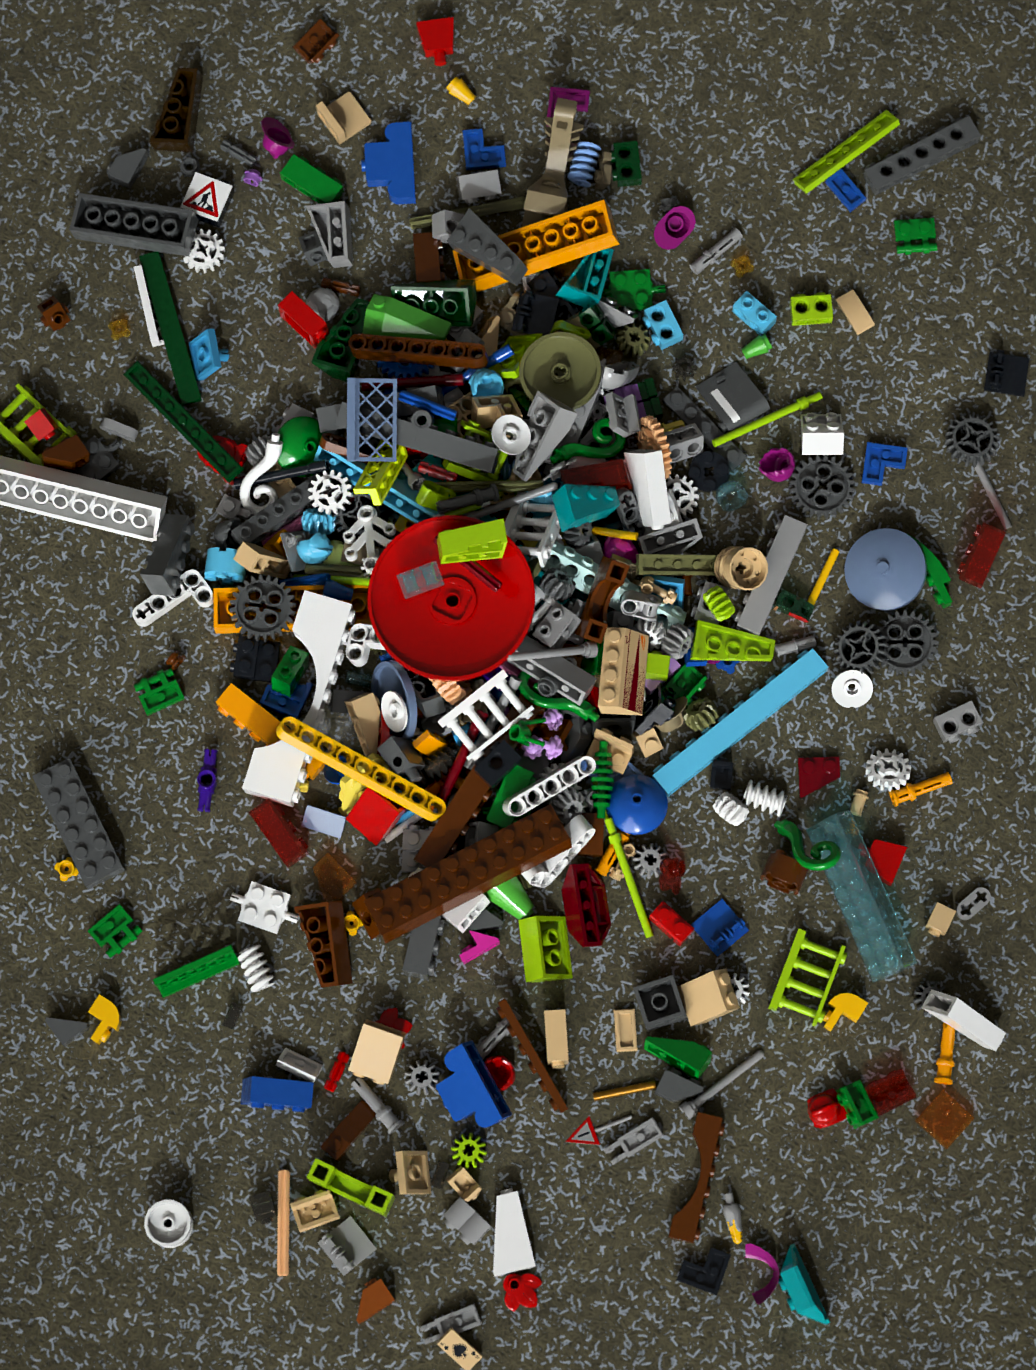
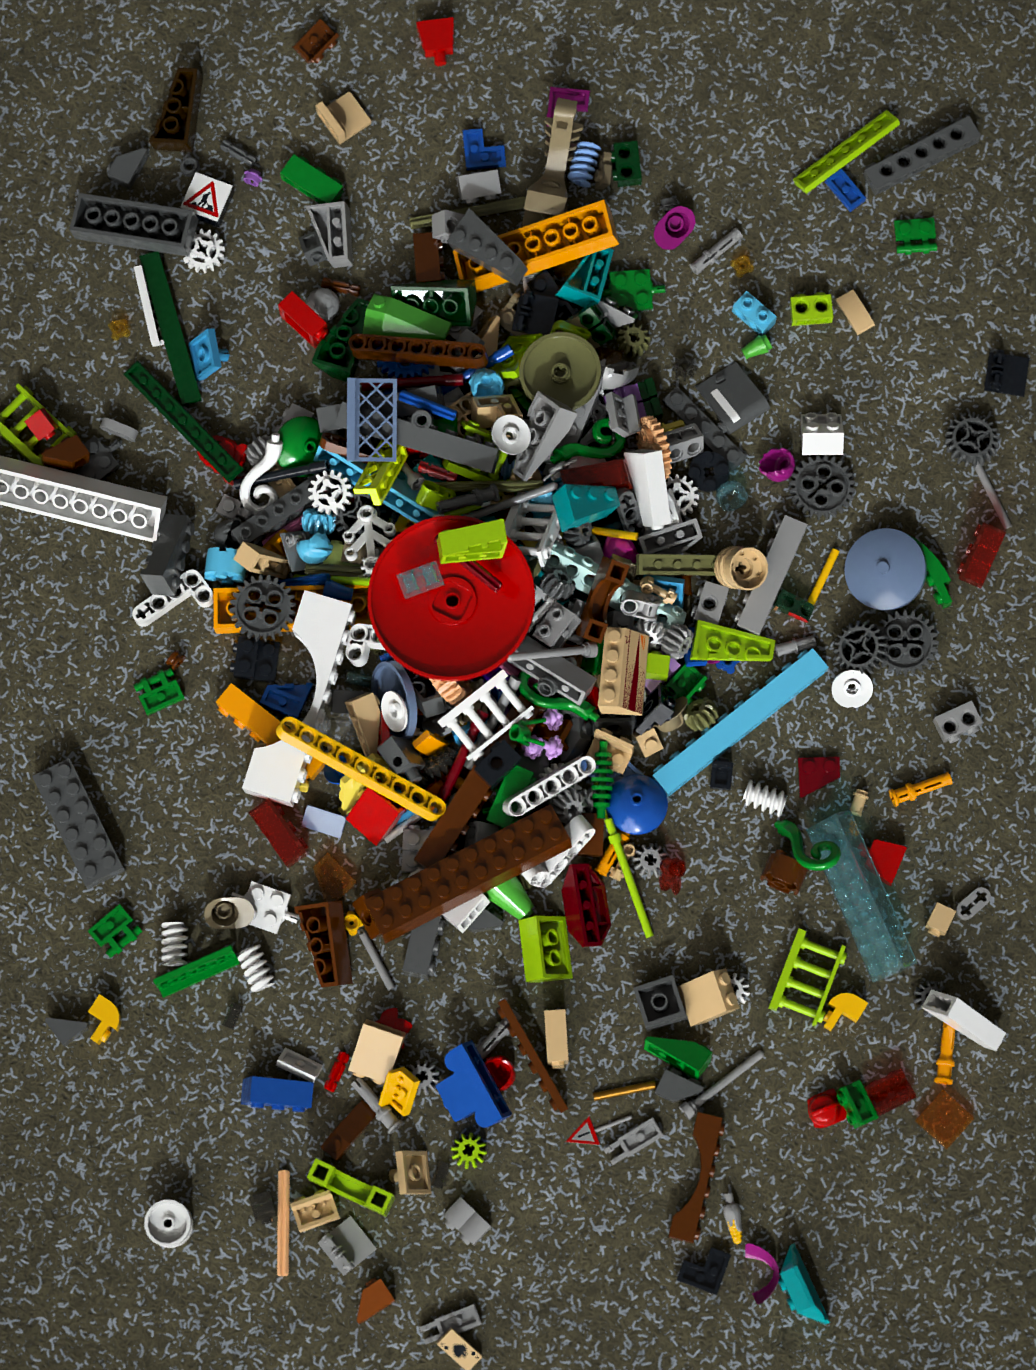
reddish brown brick [36,296,71,331] -> none
yellow plate [55,857,79,882] -> none
dark purple pin [197,749,218,812] -> none
magenta piece [261,117,295,159] -> none
green brick [272,645,309,697] -> none
blue brick [361,122,416,204] -> none
yellow cone [446,76,476,105] -> none
tan bracket [446,1166,482,1203] -> none
dark pink slope [459,930,500,964] -> none
white slope [493,1188,536,1277] -> none
red plate [503,1273,542,1312] -> none
tan tile [614,1009,638,1052] -> none
medium azure brick [642,300,684,350] -> none
red brick [649,901,694,947] -> none
blue hinge [691,899,749,957] -> none
lime gear [703,585,735,622] -> none
lime bar [712,392,822,447] -> none
white gear [713,792,749,826] -> none
blue plate [861,442,908,486] -> none
white gear [866,749,911,792] -> none
none -> white piece [161,922,188,966]
none -> dark tan piece [204,896,255,929]
none -> light grey bar [359,932,395,991]
none -> yellow bracket [378,1066,420,1116]

